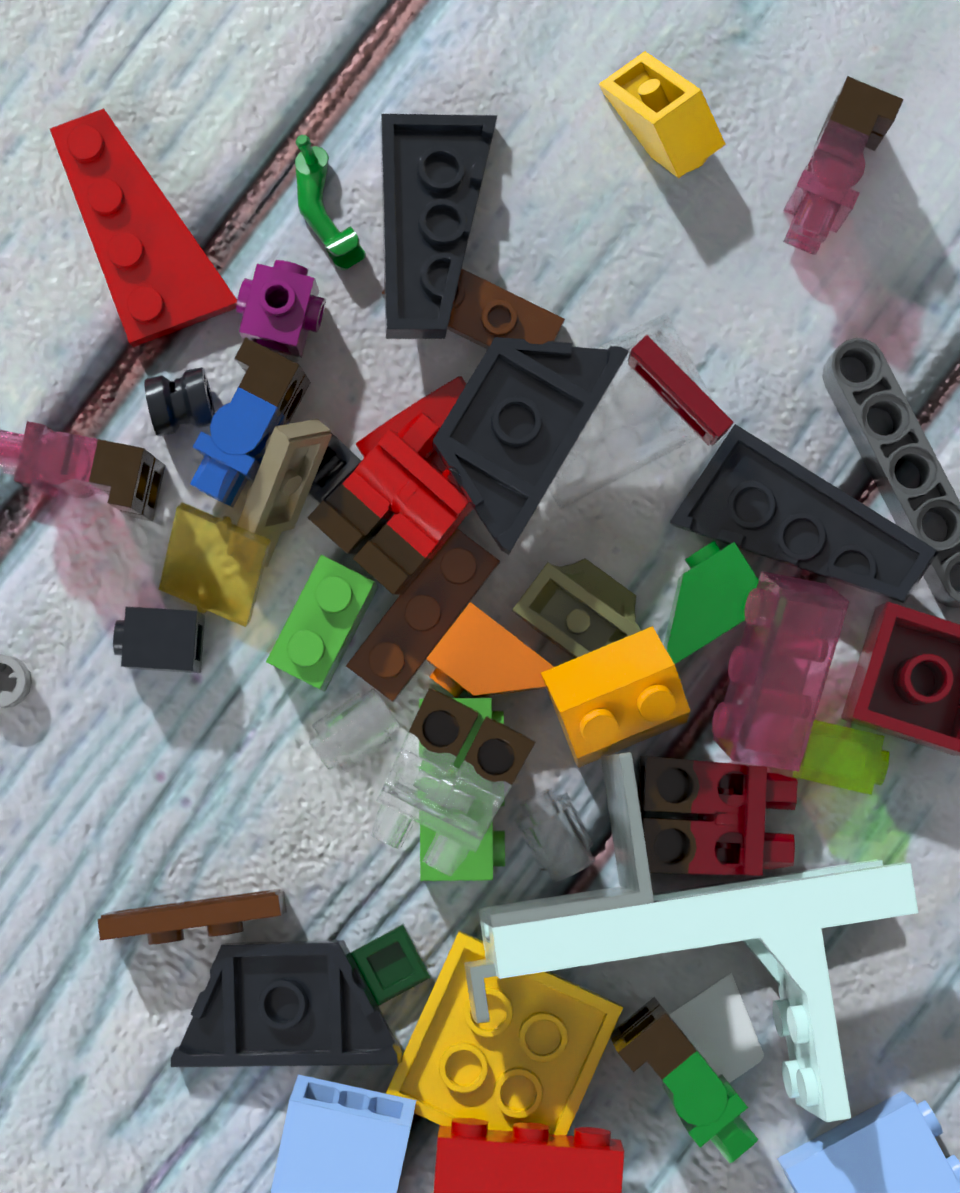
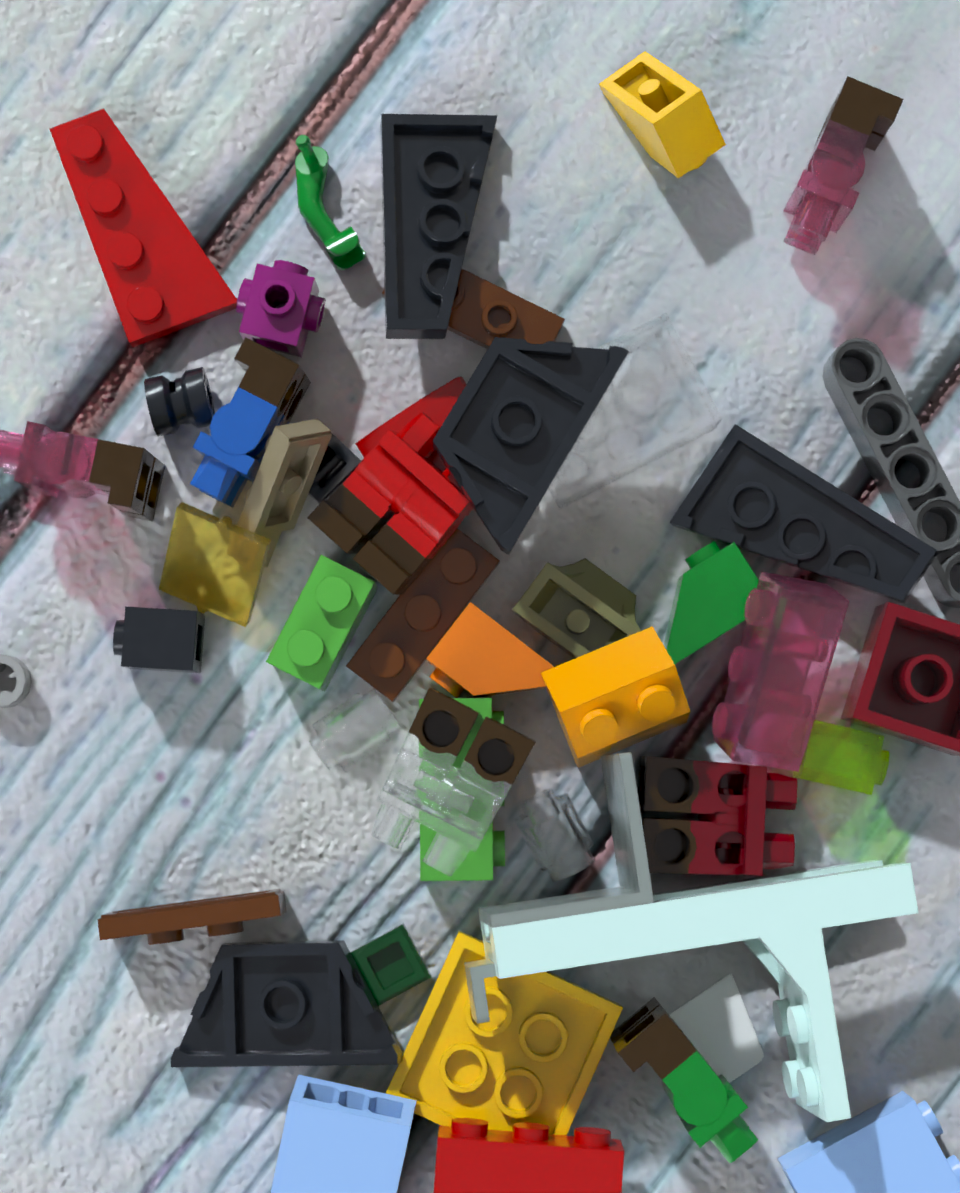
dark red tile [627,334,734,446] -> none

